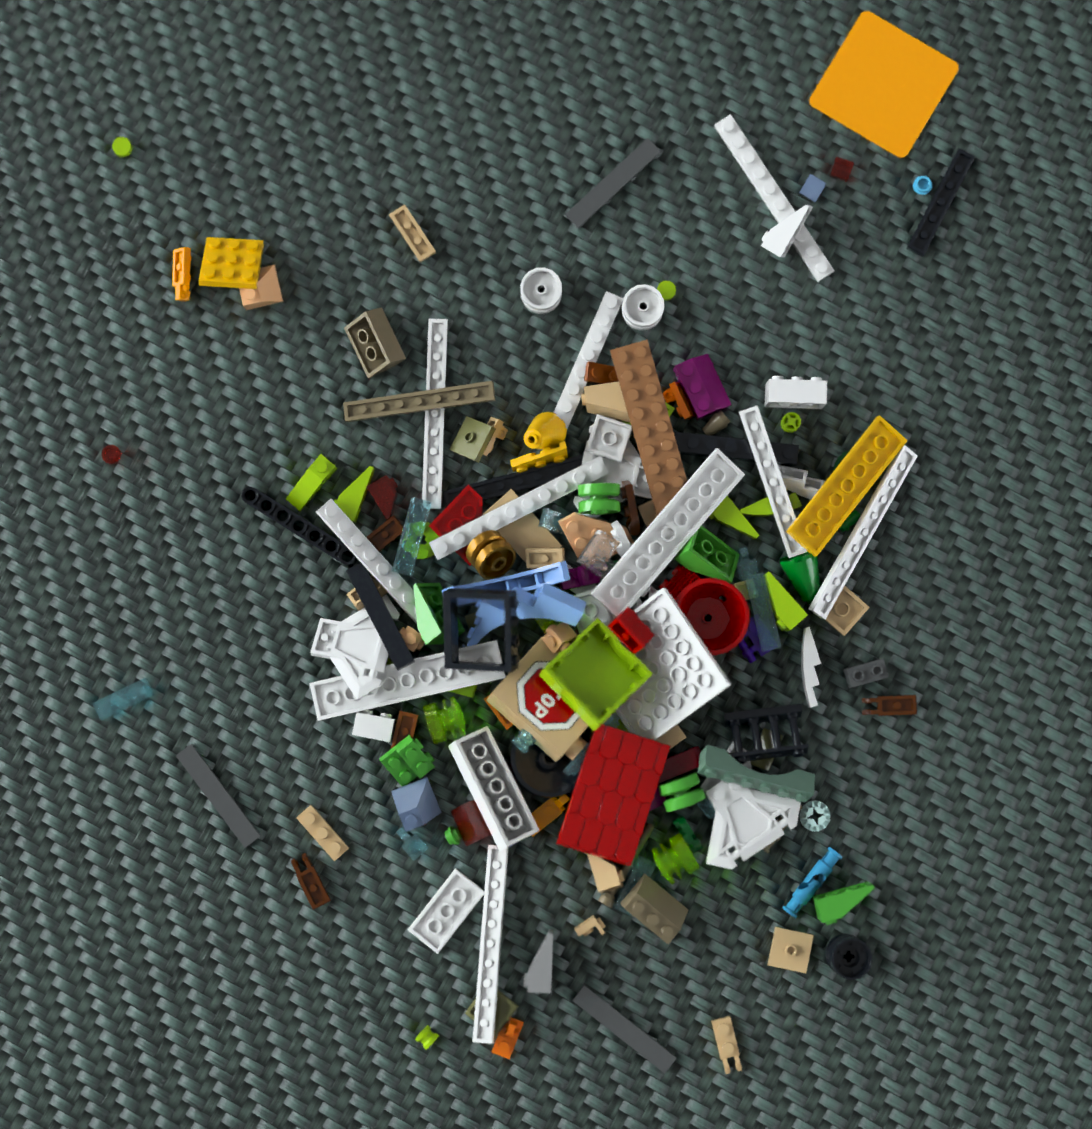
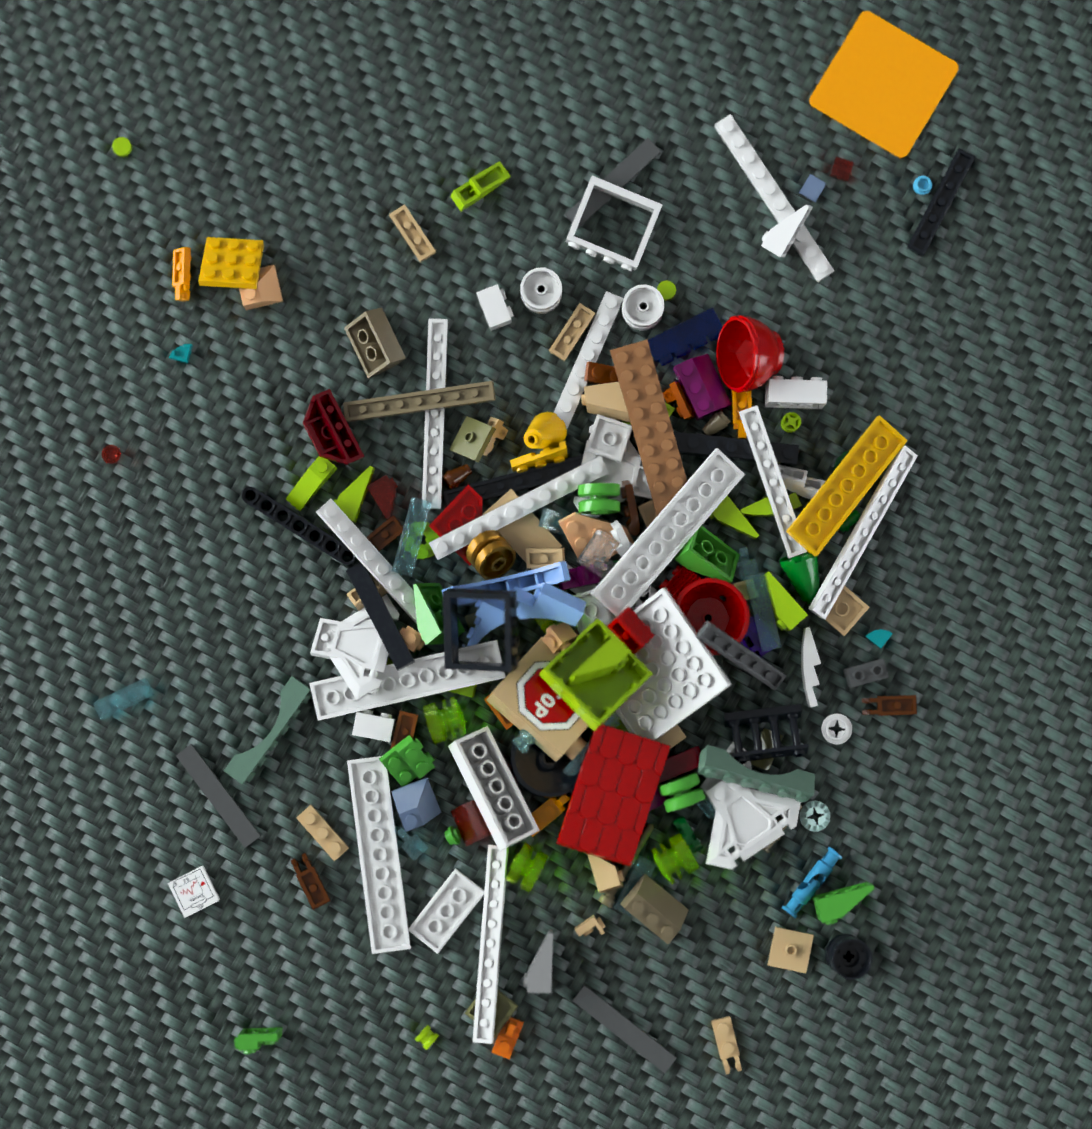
none -> white tile [168,865,220,918]
none -> teal tile [169,344,193,364]
none -> sand green arch [224,676,312,784]
none -> bright green plate [235,1027,283,1054]
none -> dark red wedge [303,389,365,465]
none -> white plate [347,756,411,954]
none -> reddish brown cone [443,464,472,489]
none -> lime slope [450,161,511,212]
none -> white brick [476,284,514,331]
none -> clear neon green wheel [505,842,549,893]
none -> tan plate [549,303,596,362]
none -> white window [565,175,662,271]
none -> lime slope [566,635,631,687]
none -> clear blue windscreen [648,307,723,366]
none -> dark grey tile [696,621,787,691]
none -> red piece [716,315,784,393]
none -> light orange hinge [732,390,752,439]
none -> white gear [821,714,852,744]
none -> teal tile [865,629,893,649]

